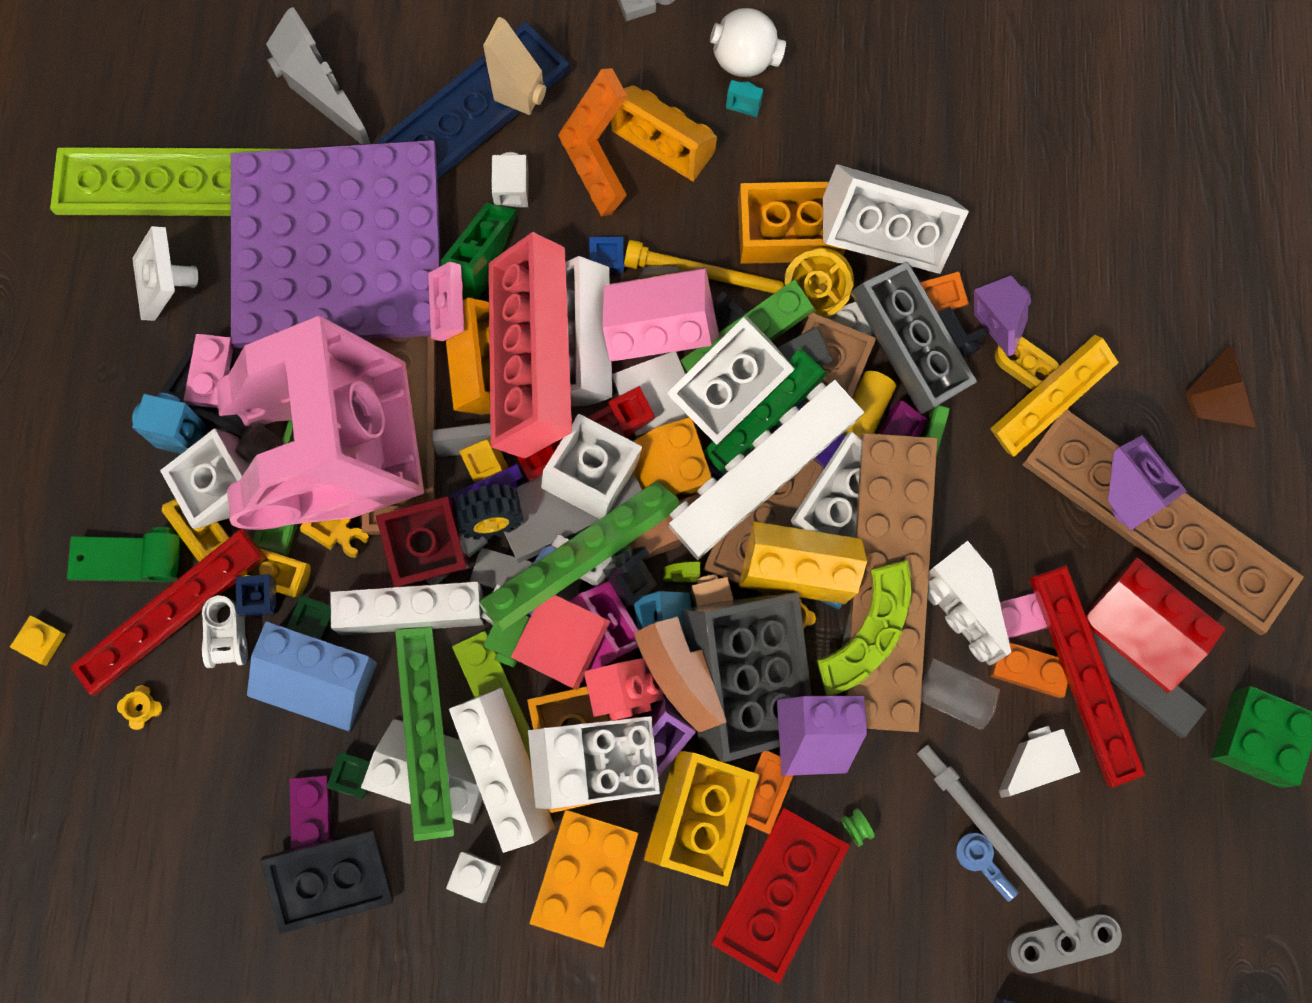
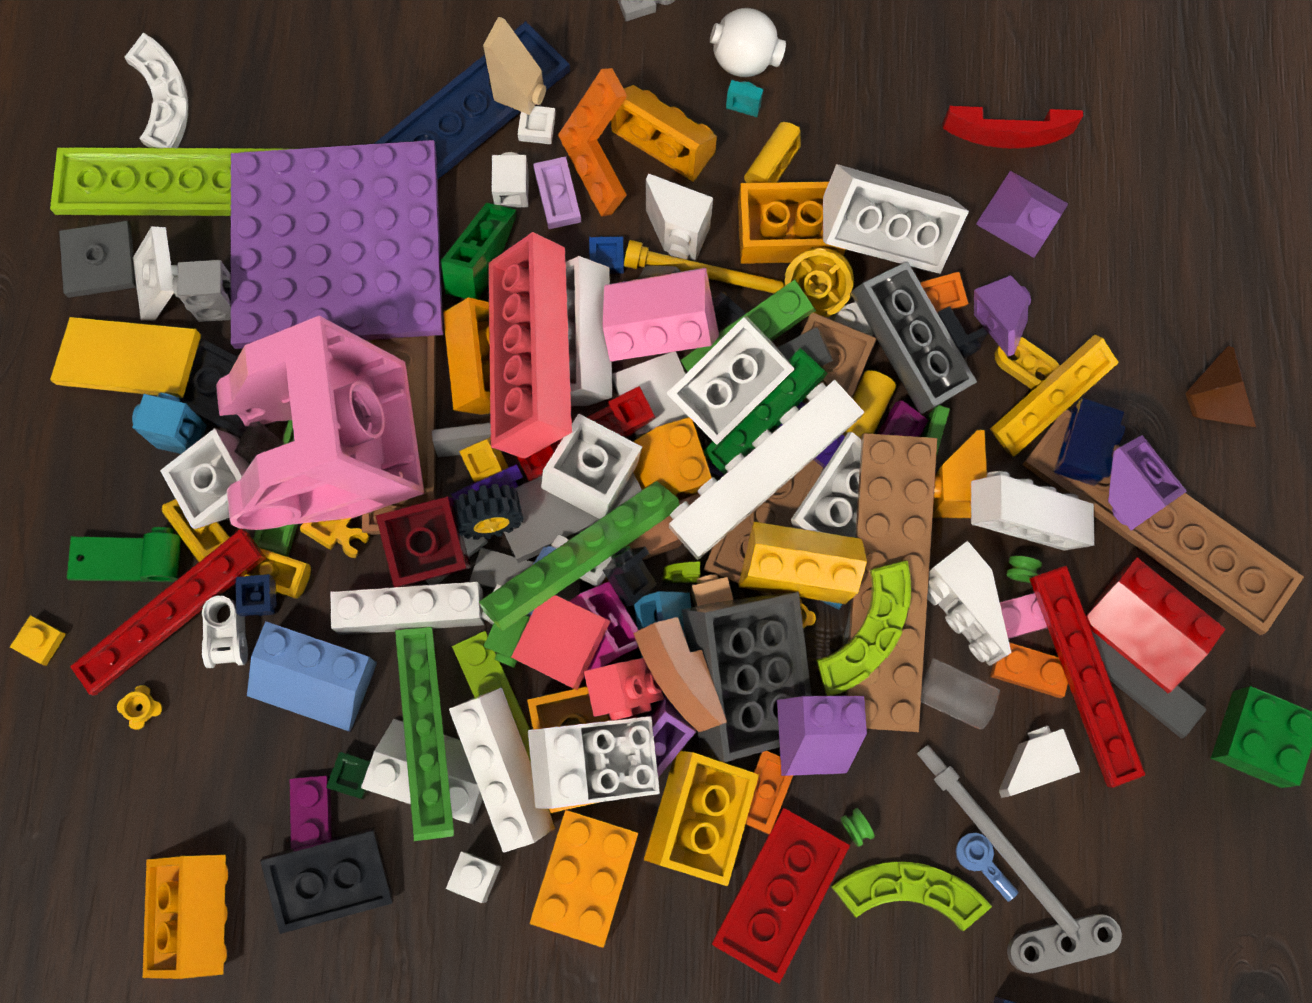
bright pink plate [183,334,234,408] -> none
light grey wedge [266,7,371,145] -> none
dark green plate [287,595,331,641] -> none
bright pink plate [428,262,464,341] -> none
none -> yellow tile [50,317,201,398]
none -> dark grey plate [59,221,136,298]
none -> white tile [124,33,188,148]
none -> light orange slope [143,855,228,979]
none -> light grey brick [173,260,231,322]
none -> white plate [518,106,556,144]
none -> lavender plate [533,157,581,229]
none -> white slope [646,174,713,262]
none -> yellow brick [744,122,801,183]
none -> lime tile [831,862,992,931]
none -> light orange slope [932,430,987,518]
none -> red slope [943,106,1083,149]
none -> white brick [971,471,1094,551]
none -> medium lavender slope [976,171,1068,258]
none -> bright green bush [1006,556,1042,583]
none -> clear blue brick [1053,398,1125,486]

